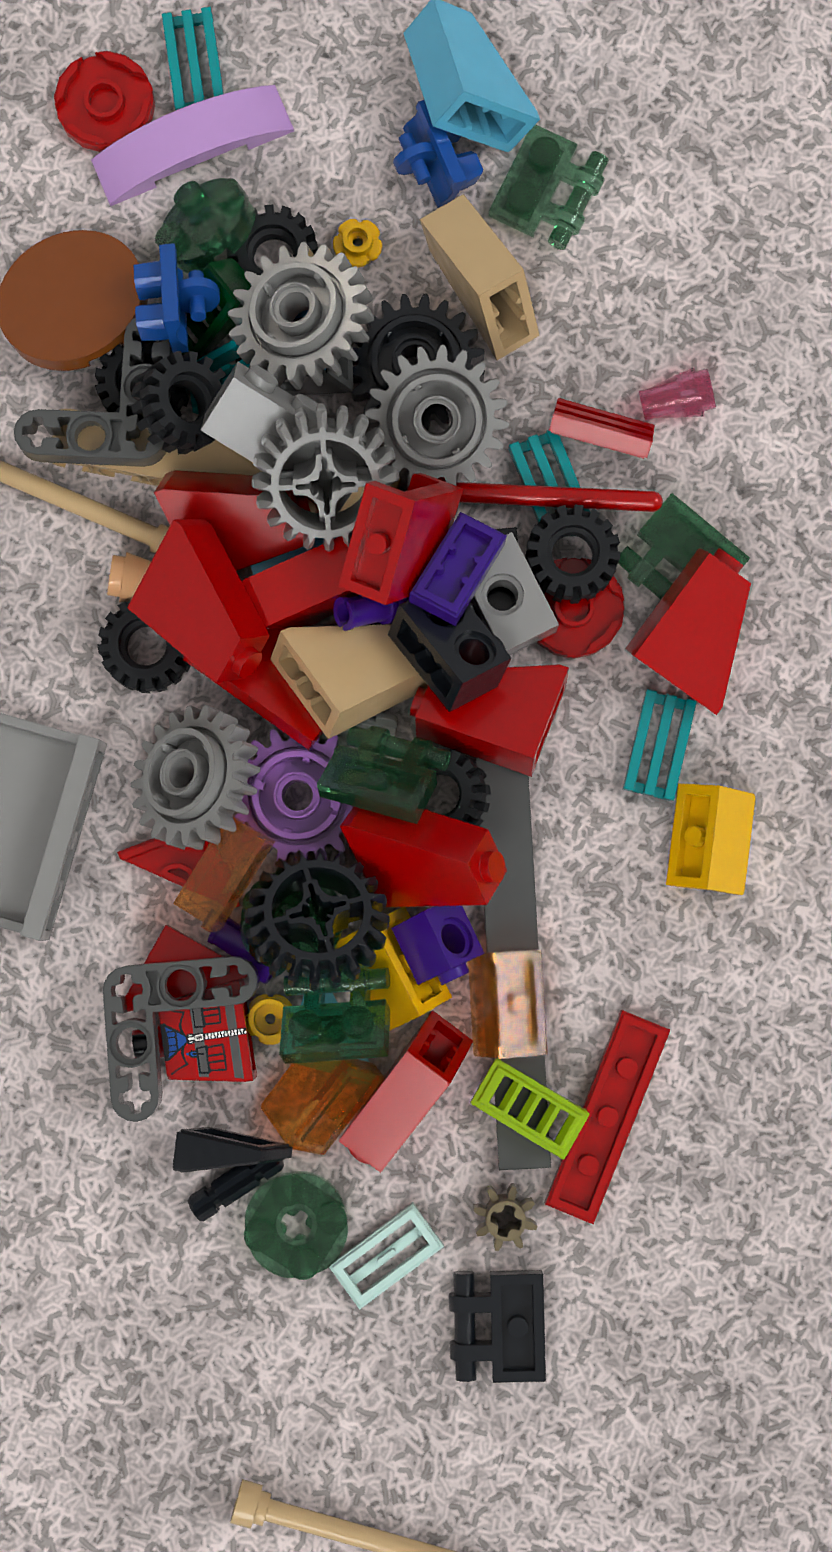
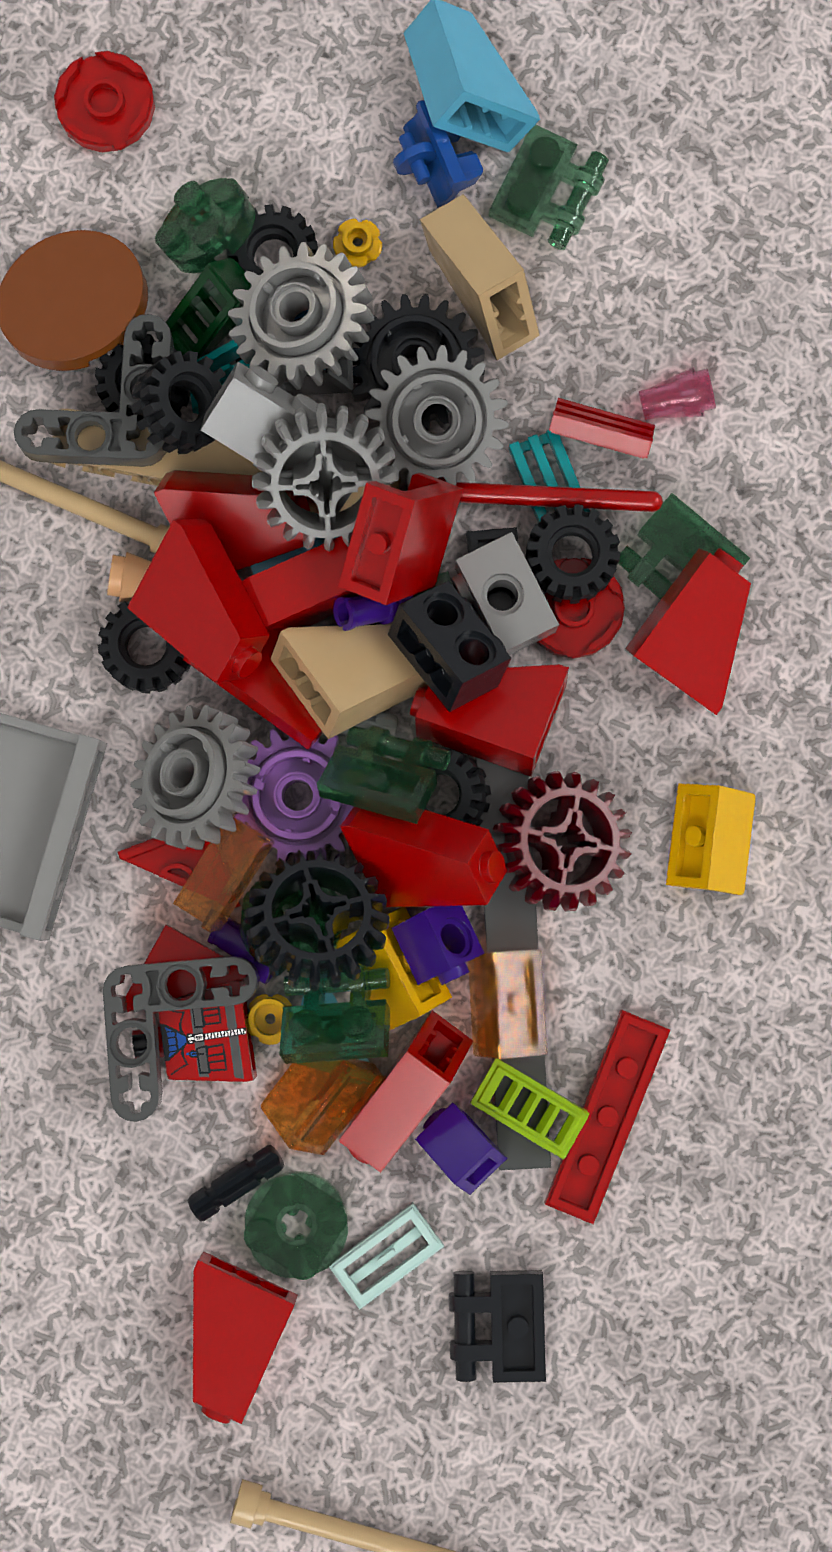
lavender slope [91,85,294,206] -> none
blue hips [133,243,220,353] -> none
teal tile [162,6,224,110] -> none
black slope [173,1127,293,1173] -> none
dark purple plate [409,512,507,626] -> none
dark tan gear [473,1183,538,1251] -> none
teal tile [622,689,697,801] -> none
none -> red slope [193,1251,298,1424]
none -> dark purple brick [415,1102,508,1195]
none -> dark red gear [493,771,632,912]

